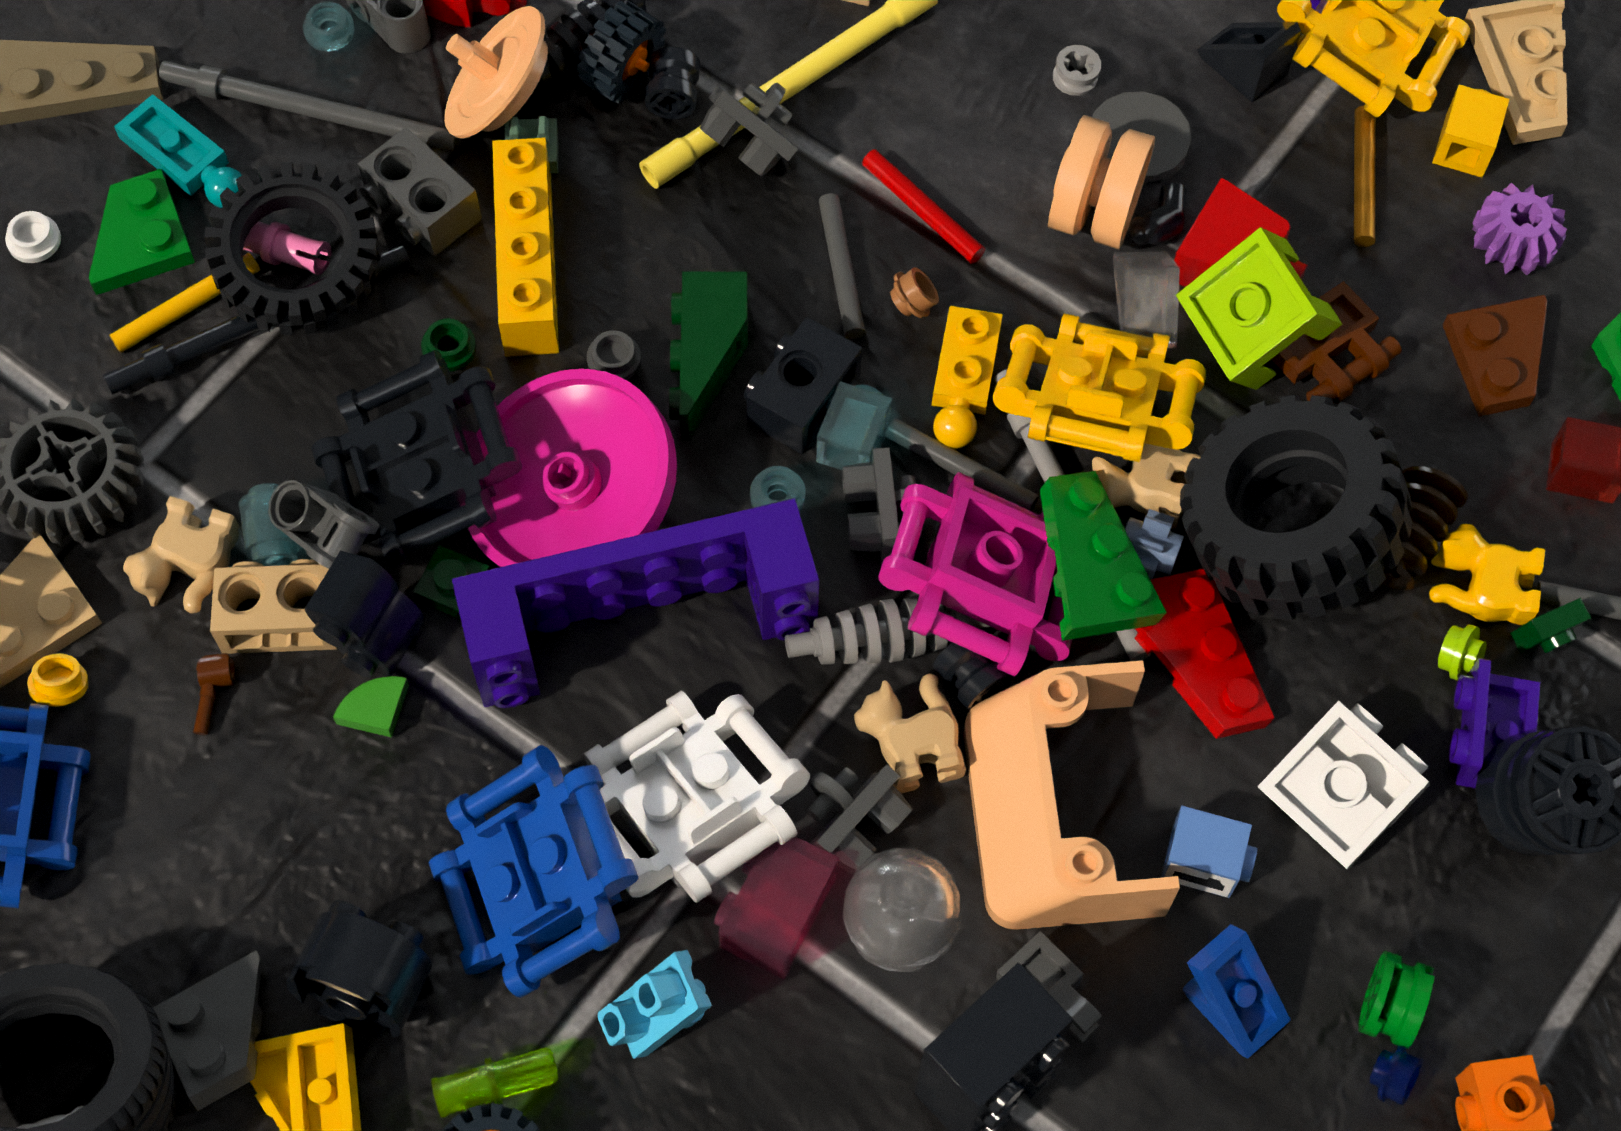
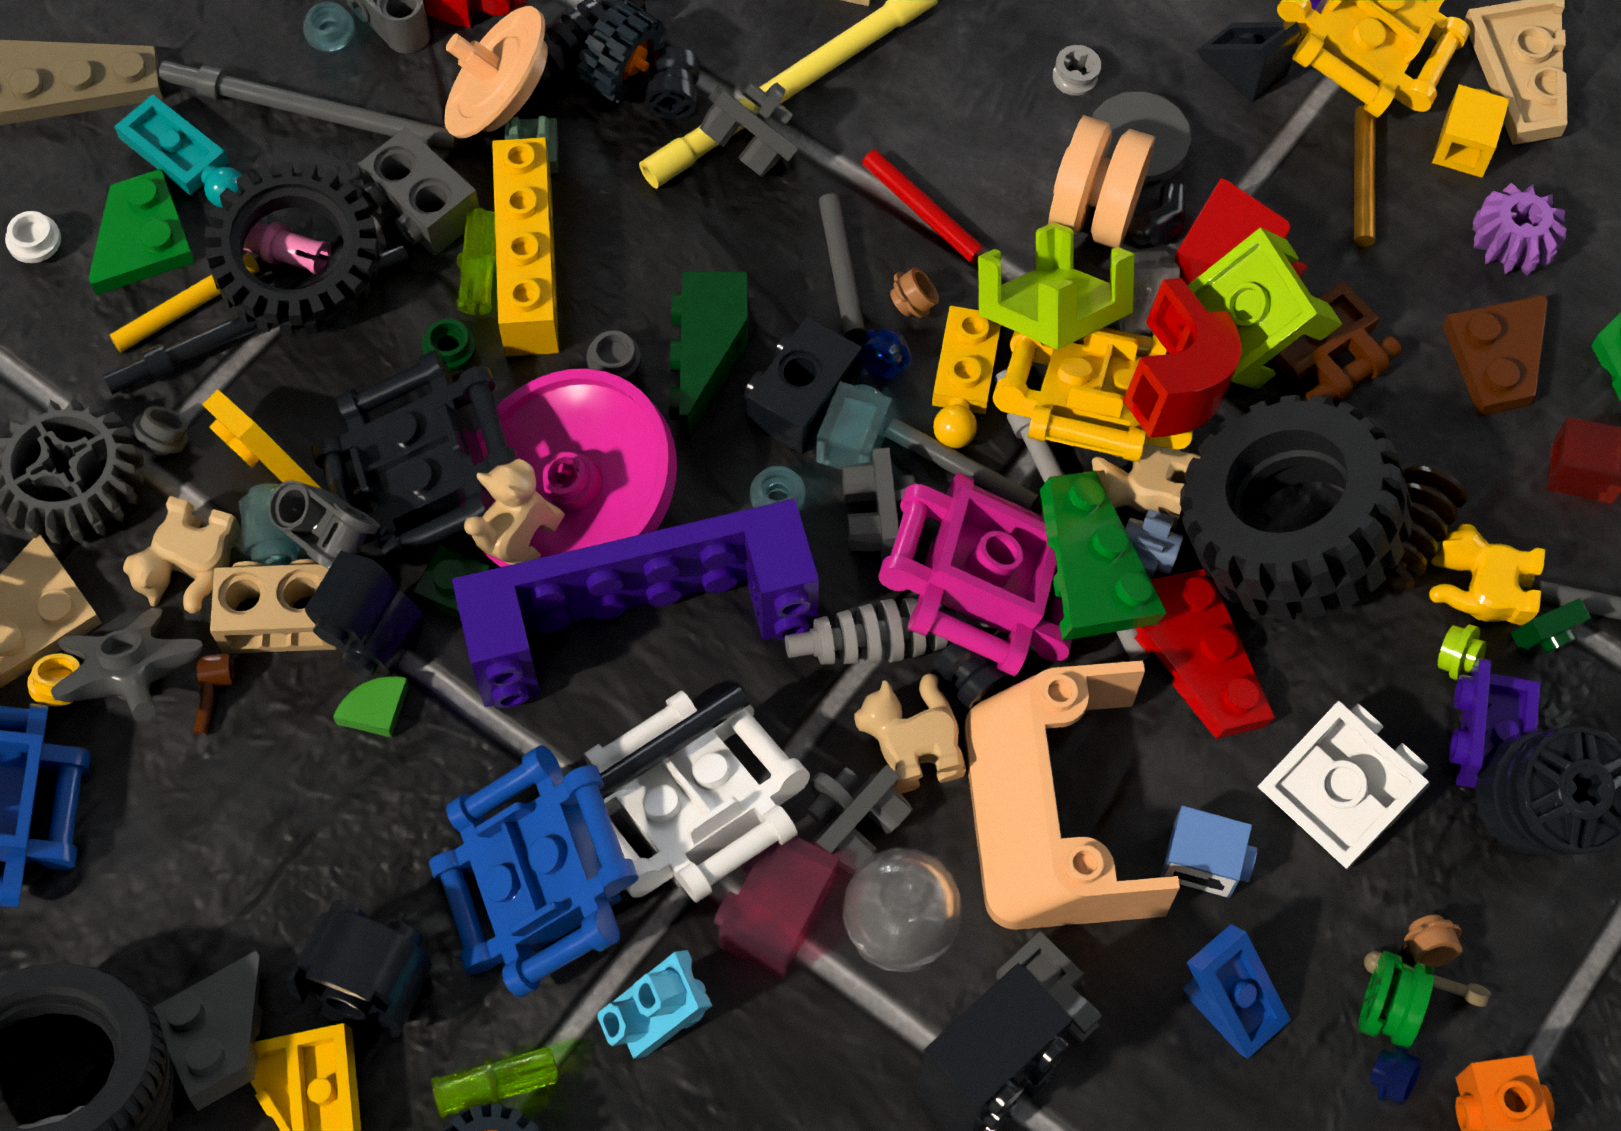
none -> dark grey animal [51,608,203,722]
none -> dark grey plate [132,406,188,456]
none -> yellow wing [202,389,322,489]
none -> clear neon green axle [457,208,497,315]
none -> tan animal [464,459,565,565]
none -> black bar [600,685,750,800]
none -> clear blue plate [861,329,911,379]
none -> lime panel [978,222,1135,350]
none -> red arch [1123,278,1242,438]
none -> dark tan hinge [1364,951,1491,1007]
none -> medium nougat plate [1403,915,1462,968]

